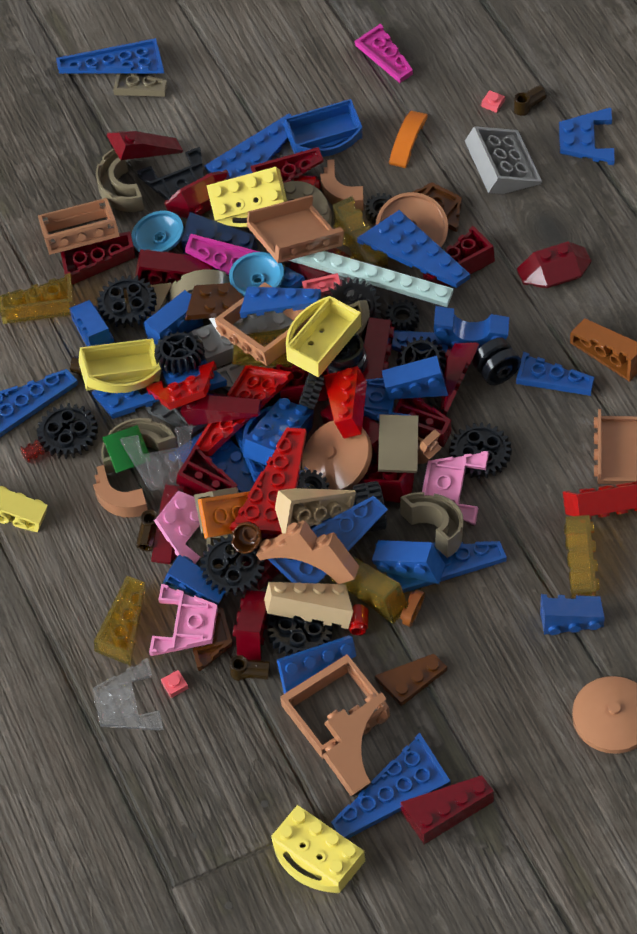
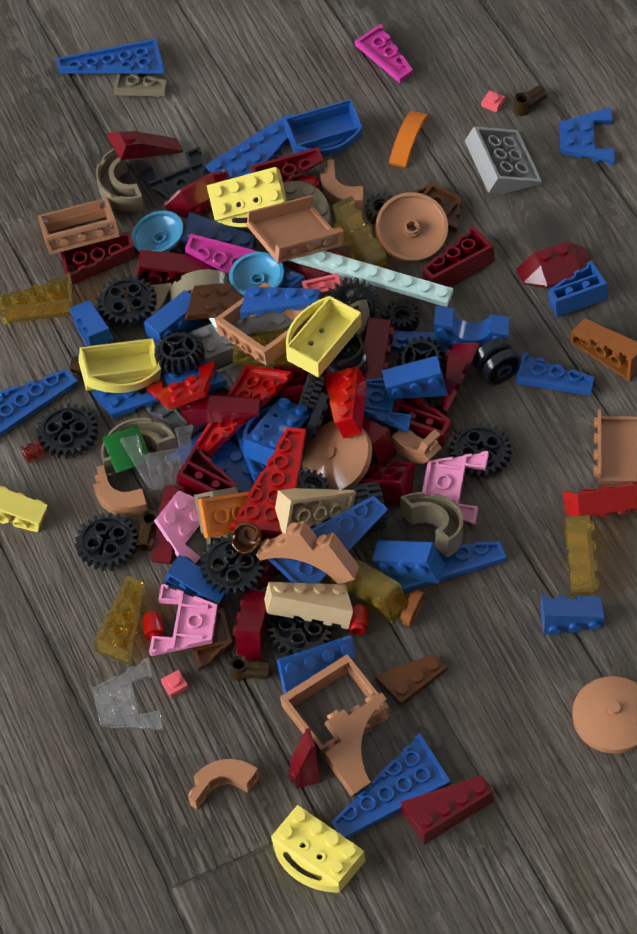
blue wing [357,210,470,288] -> none
dark tan tile [378,414,418,473] -> none
none -> black gear [75,512,138,571]
none -> red brick [142,611,165,641]
none -> nougat arch [188,759,259,810]
none -> dark red wedge [287,728,320,789]
none -> black wing [303,393,329,454]
none -> blue wedge [548,261,608,317]

